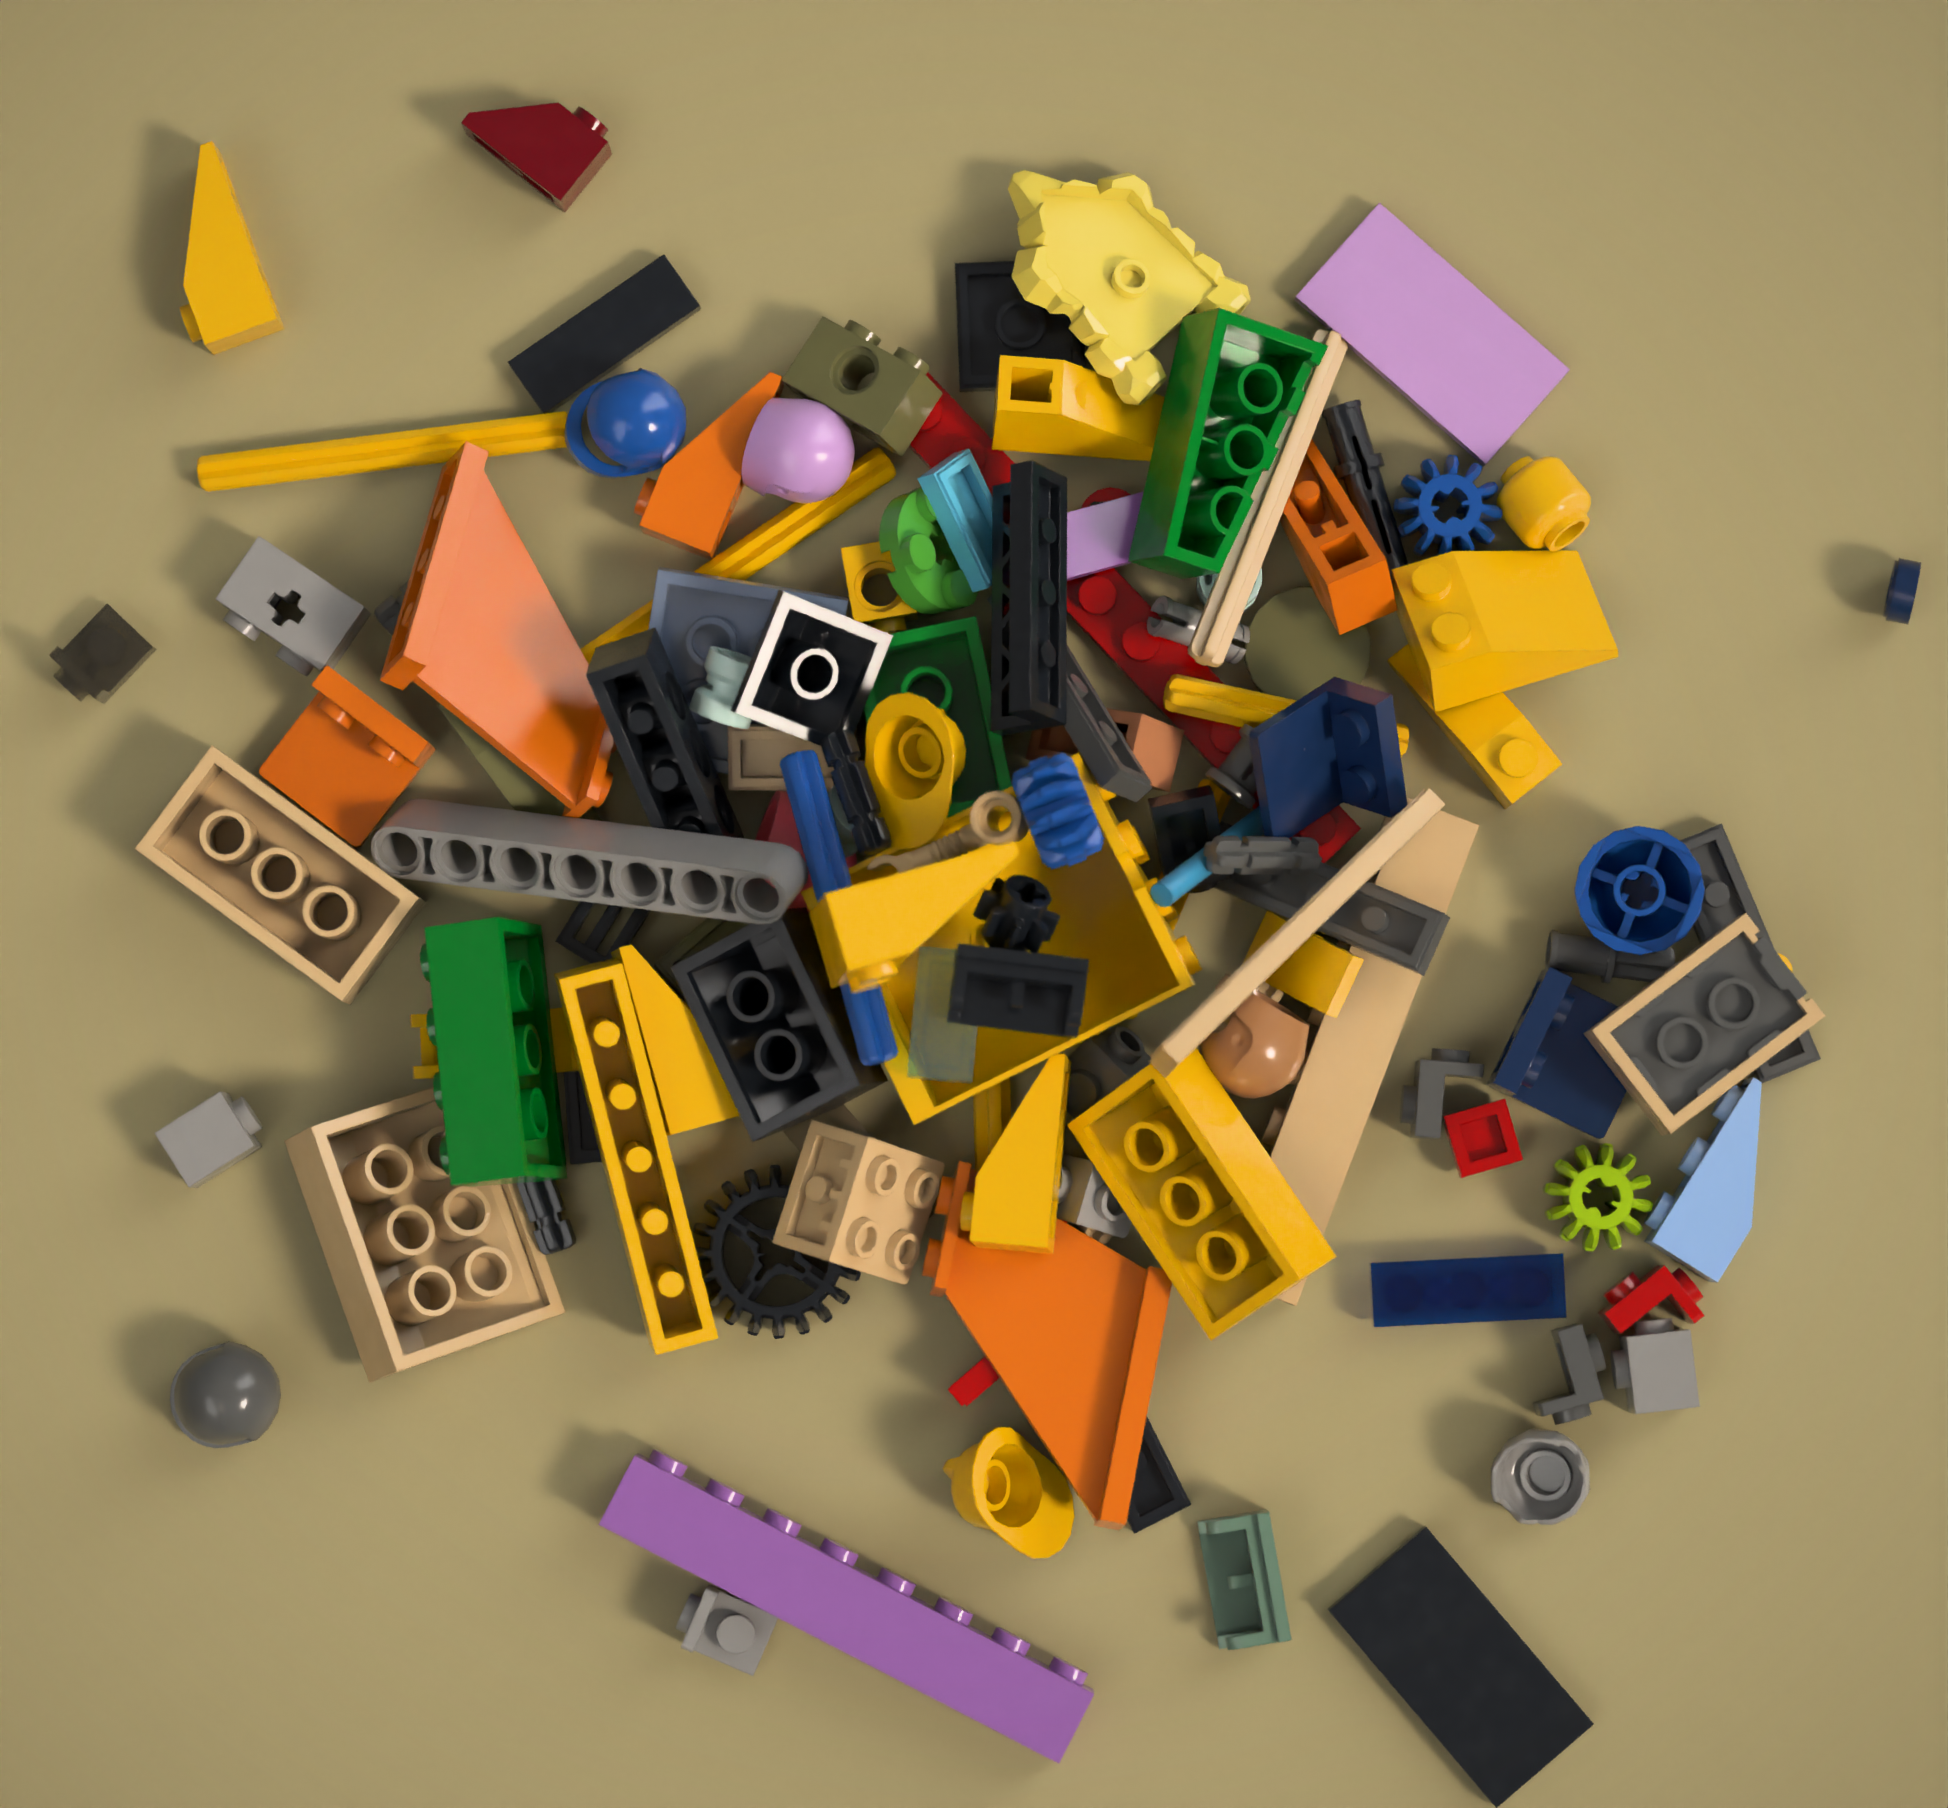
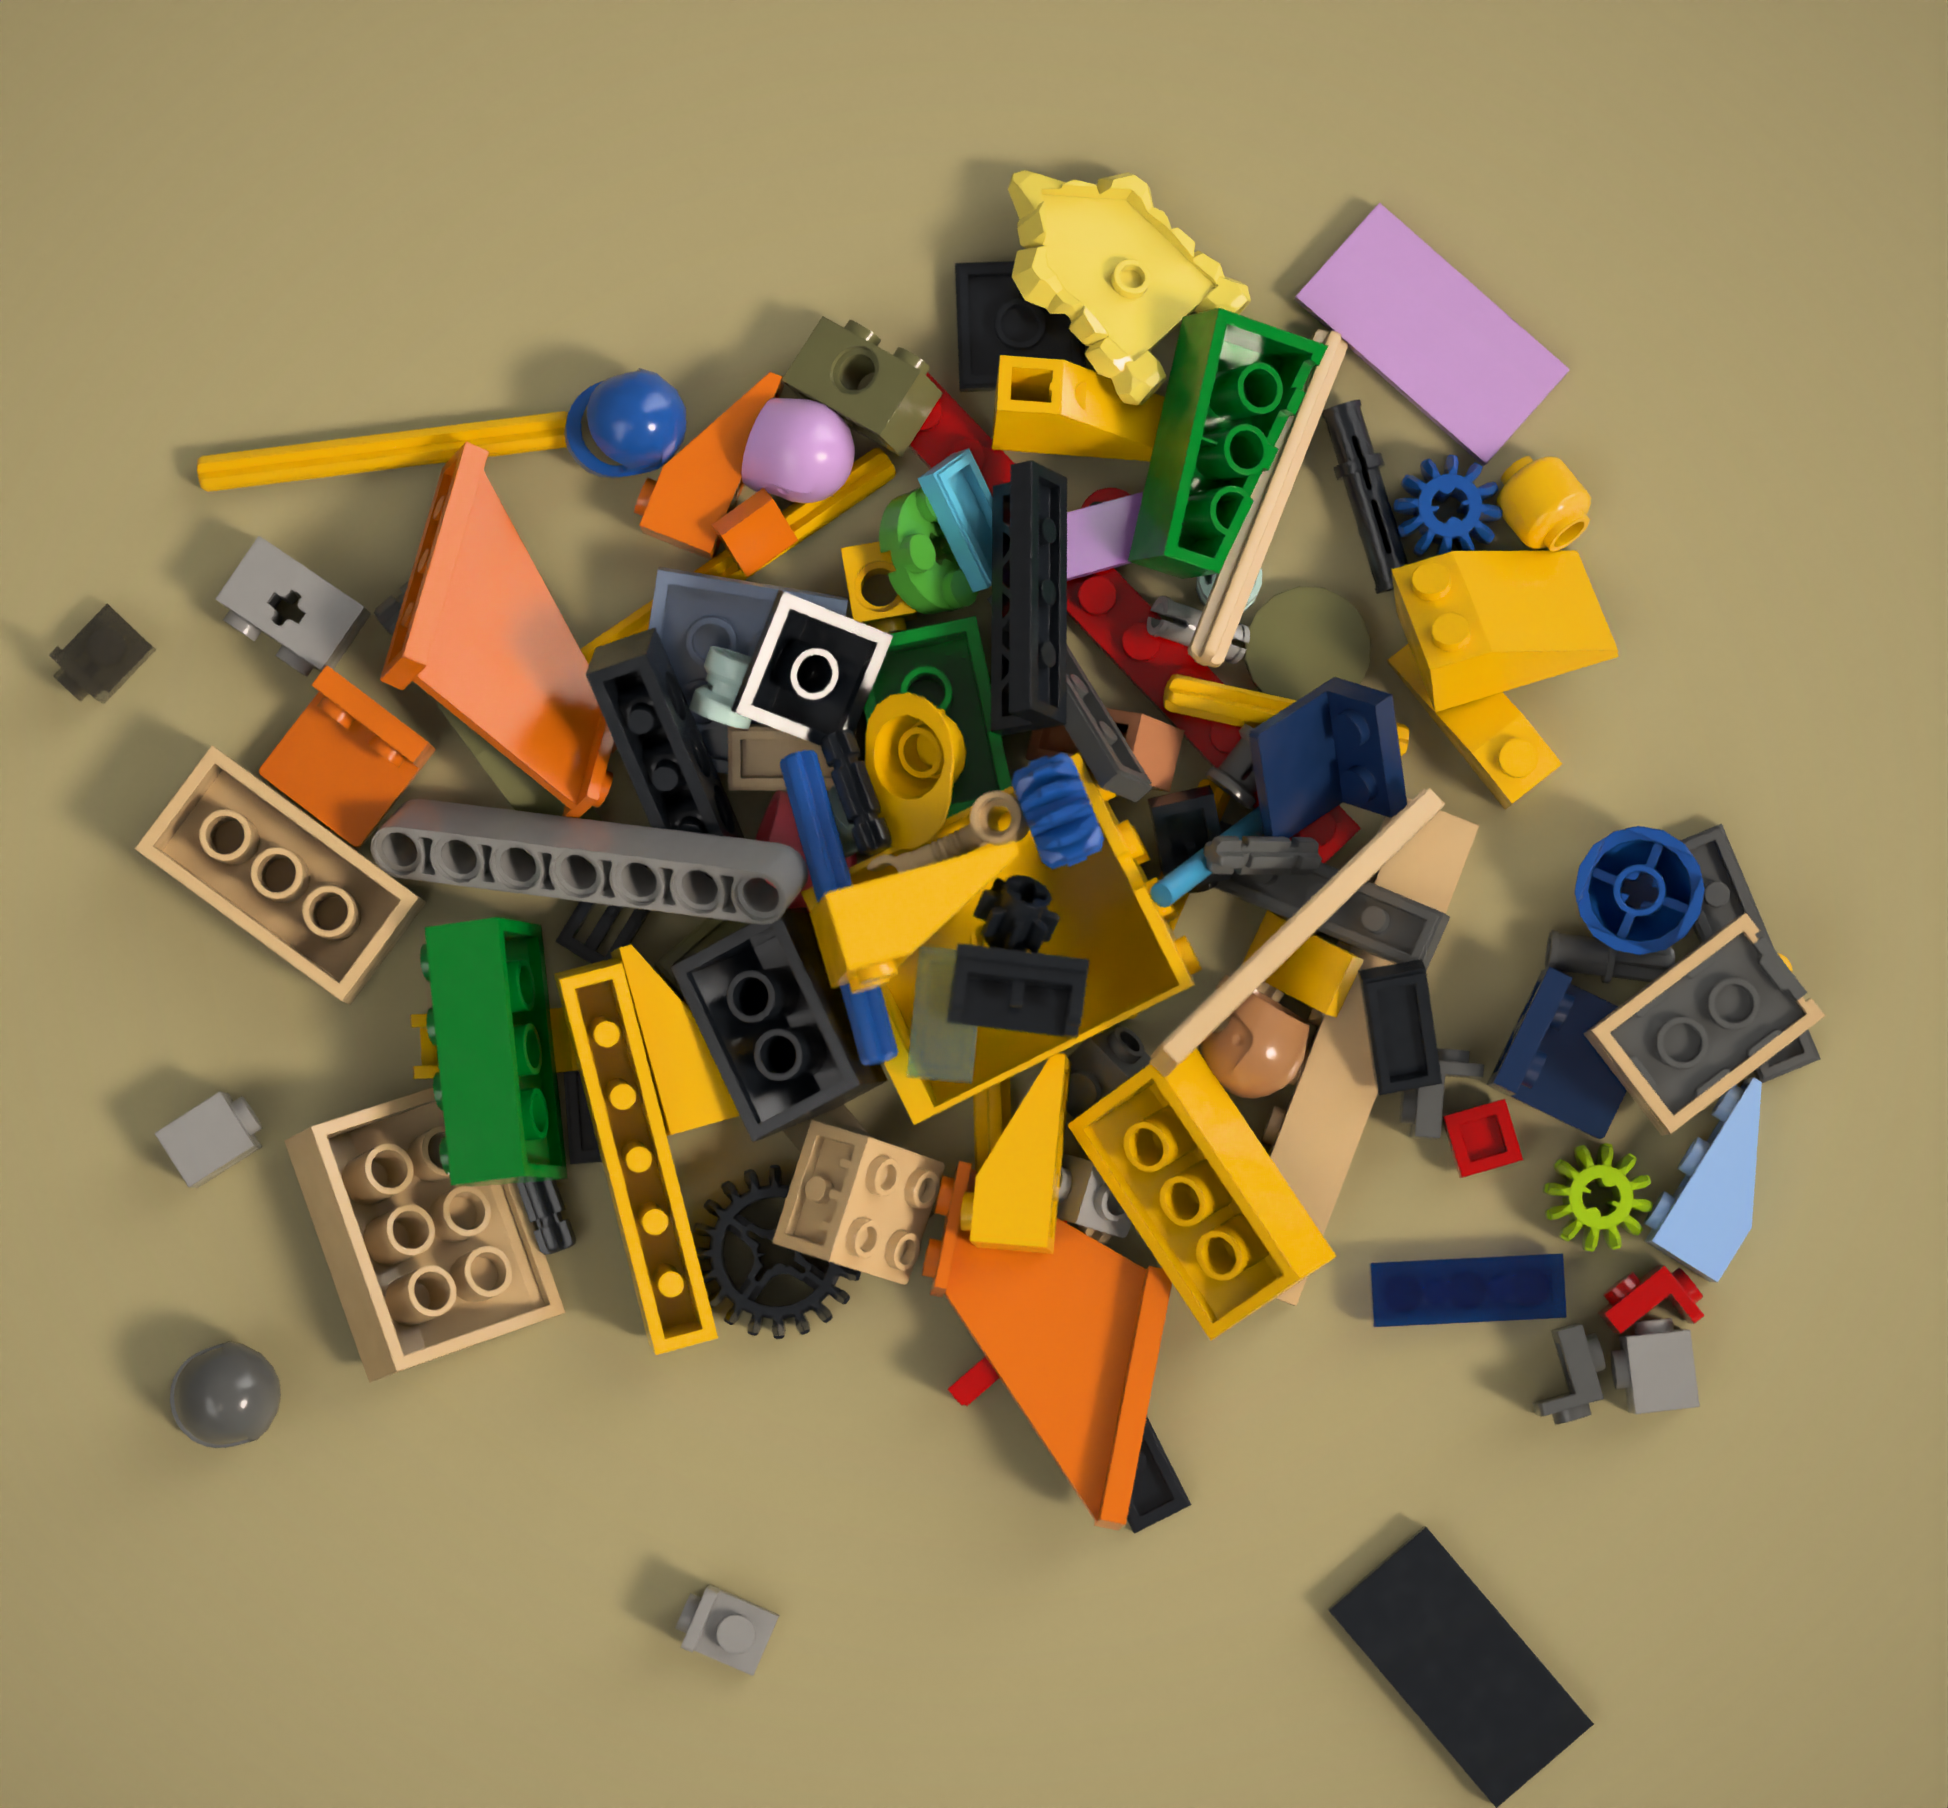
yellow slope [179,141,284,355] -> none
dark red slope [461,102,612,212] -> none
black tile [508,254,701,414] -> none
medium lavender brick [599,1449,1094,1763] -> none
yellow piece [943,1427,1074,1558] -> none
sand green hinge [1197,1509,1292,1650] -> none
orange slope [1280,439,1398,635] -> none
light grey hair [1491,1428,1590,1525] -> none
dark blue tile [1883,558,1921,625] -> none
none -> orange tile [712,488,798,577]
none -> black tile [1358,959,1442,1095]

